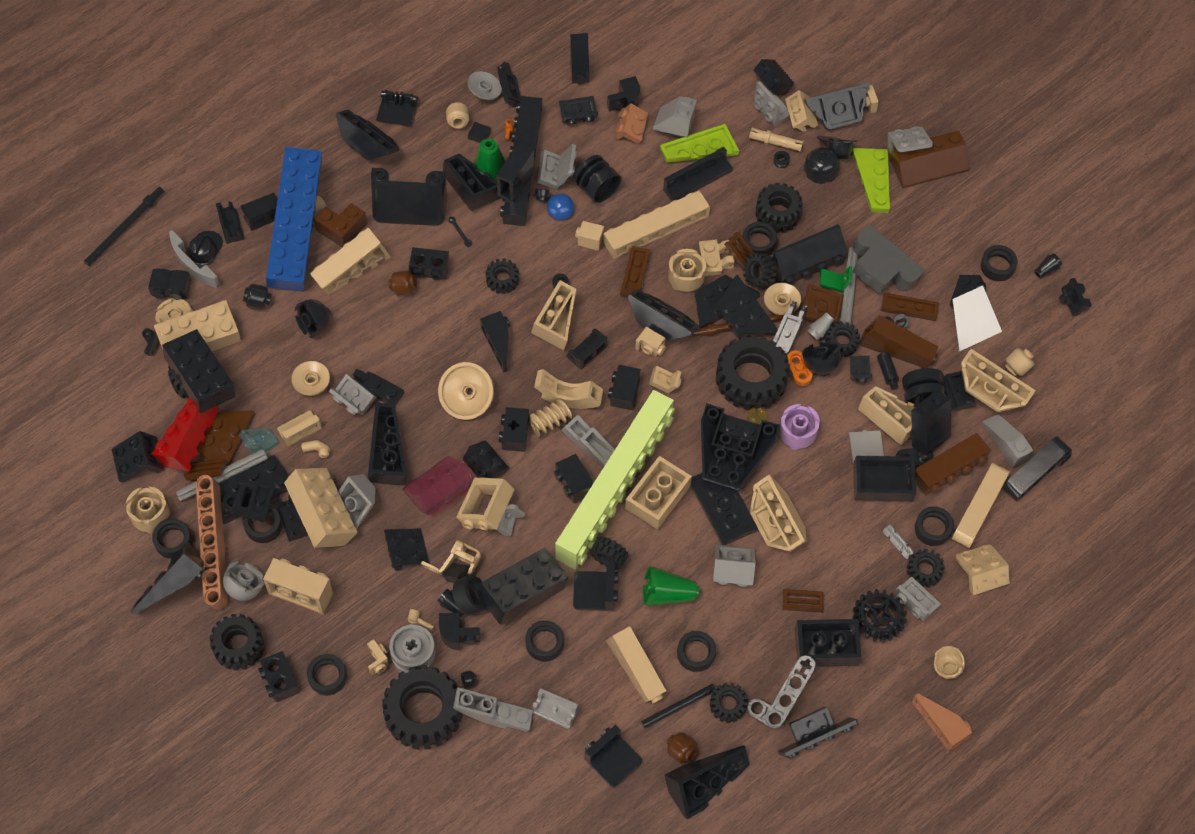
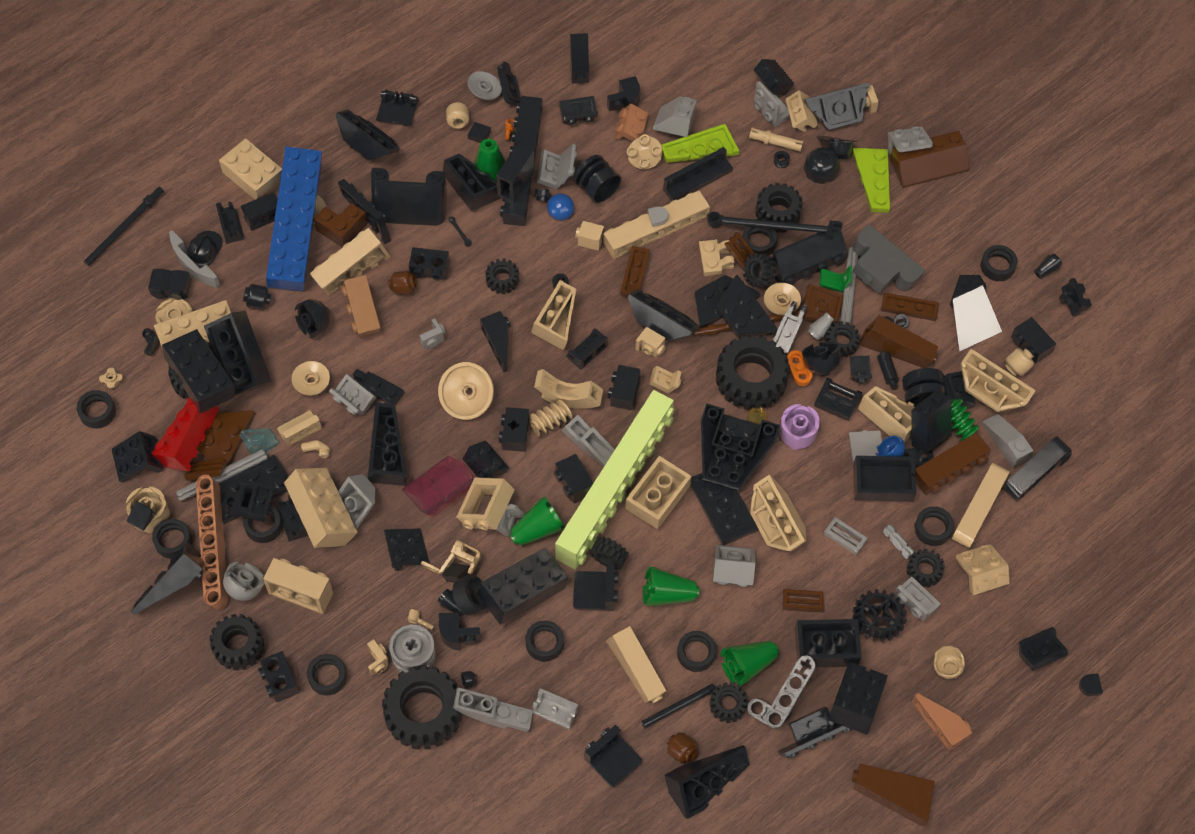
tan brick [668,249,706,292] -> none
none -> black tyre [76,390,116,428]
none -> tan plate [99,368,123,389]
none -> black slope [127,501,155,531]
none -> black slope [204,310,272,396]
none -> tan brick [219,138,282,200]
none -> black wing [338,179,391,245]
none -> medium nougat wedge [341,275,380,337]
none -> light grey bracket [419,318,445,350]
none -> green cone [509,496,565,546]
none -> tan dish [627,134,663,170]
none -> light grey tile [647,207,668,227]
none -> black hinge [707,212,843,240]
none -> green cone [720,641,779,686]
none -> black plate [814,377,862,421]
none -> light grey tile [824,517,868,555]
none -> black piece [828,661,888,735]
none -> reddish brown slope [851,764,935,827]
none -> blue hair [875,436,905,457]
none -> green piece [951,398,979,441]
none -> black brick [1011,317,1056,364]
none -> black bracket [1019,627,1068,671]
none -> black tile [1079,674,1103,696]

